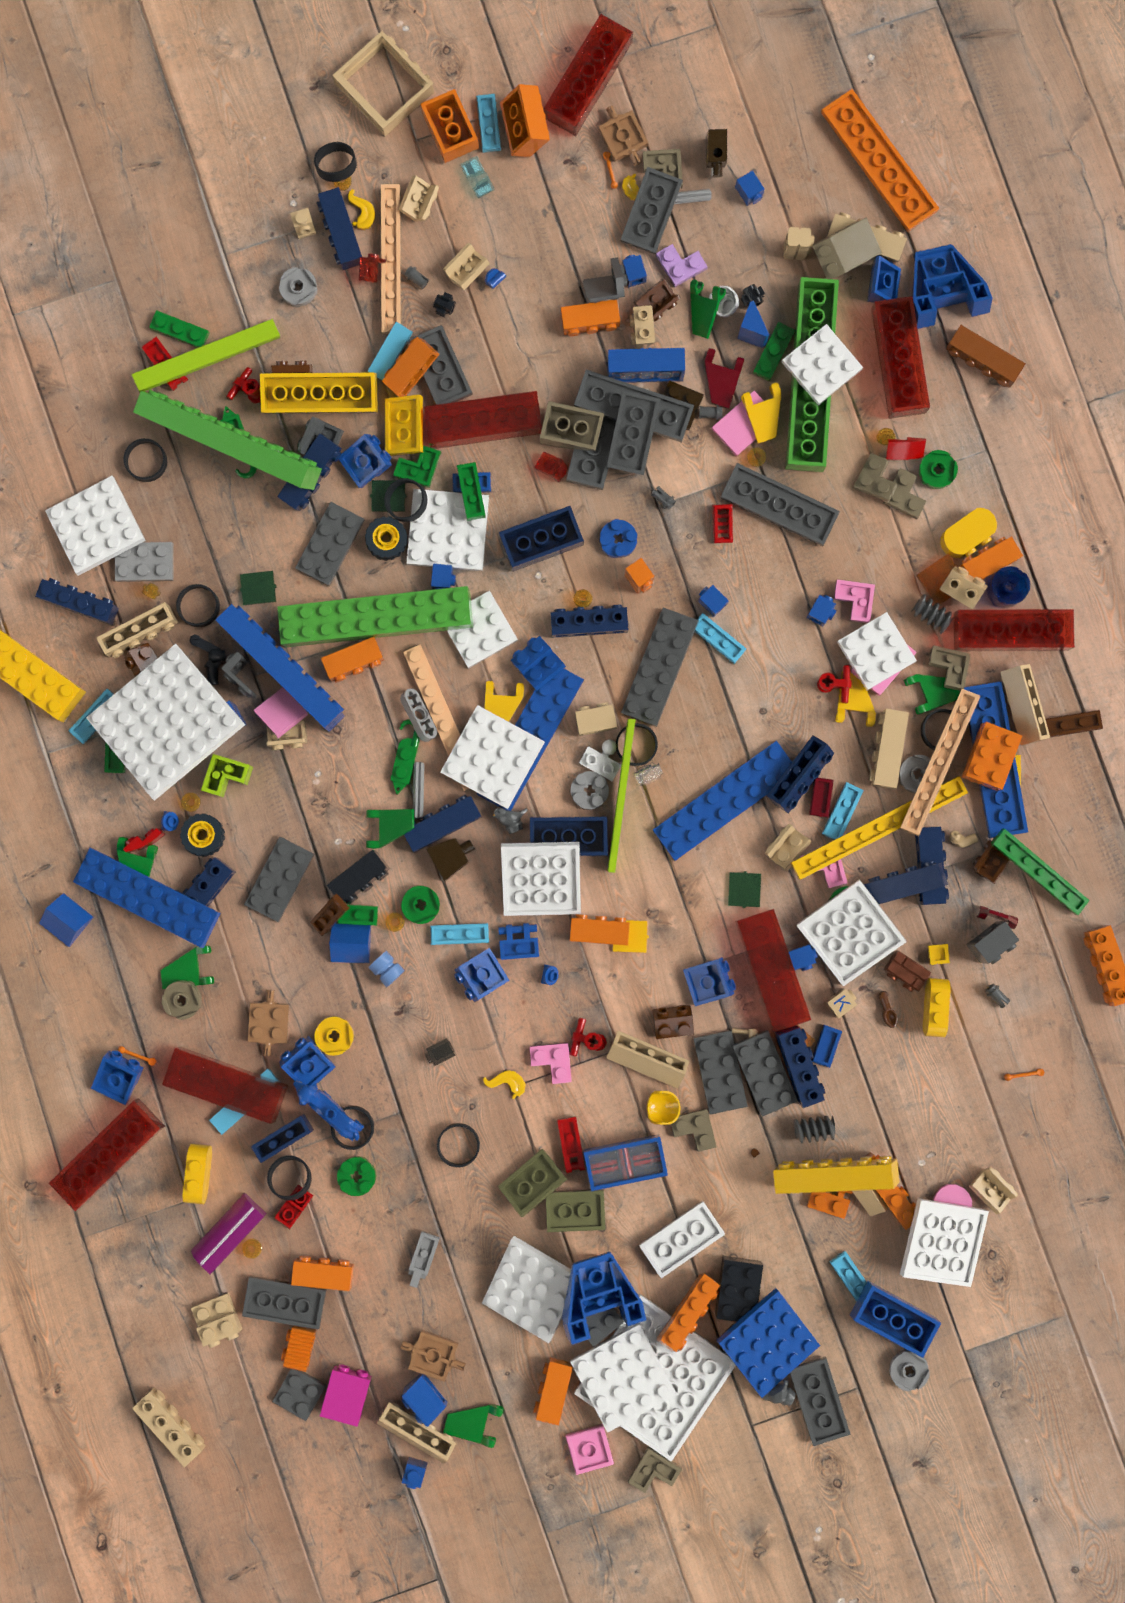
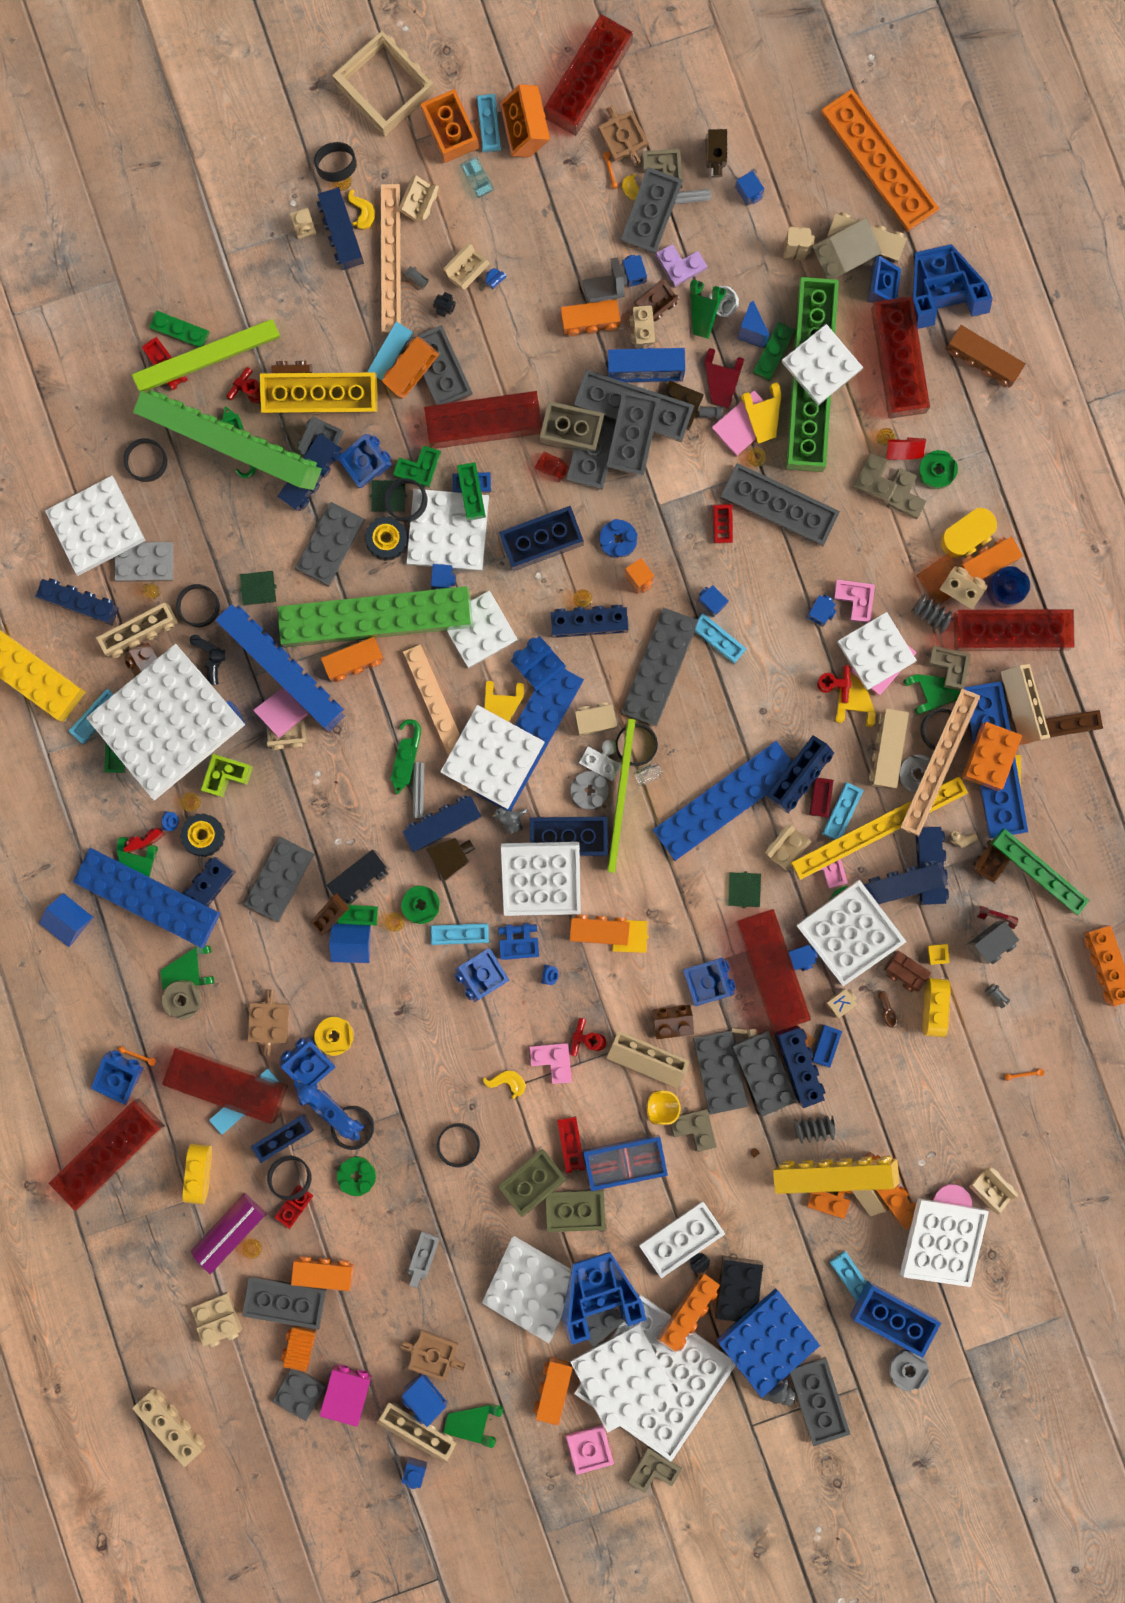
dark grey bracket [221,652,258,698] -> none
light grey plate [279,267,318,307] -> none
clear red bracket [359,254,386,283] -> none
green flag [366,809,414,849] -> none
medium blue wheel [368,951,405,988] -> none
yellow plate [385,395,423,456] -> none
light grey beam [400,689,437,742] -> none
clear smoke brick [425,1037,456,1066] -> none
dark grey pin [651,486,676,510] -> none
black gear [741,284,765,307] -> none
none -> black plate [690,1253,710,1273]

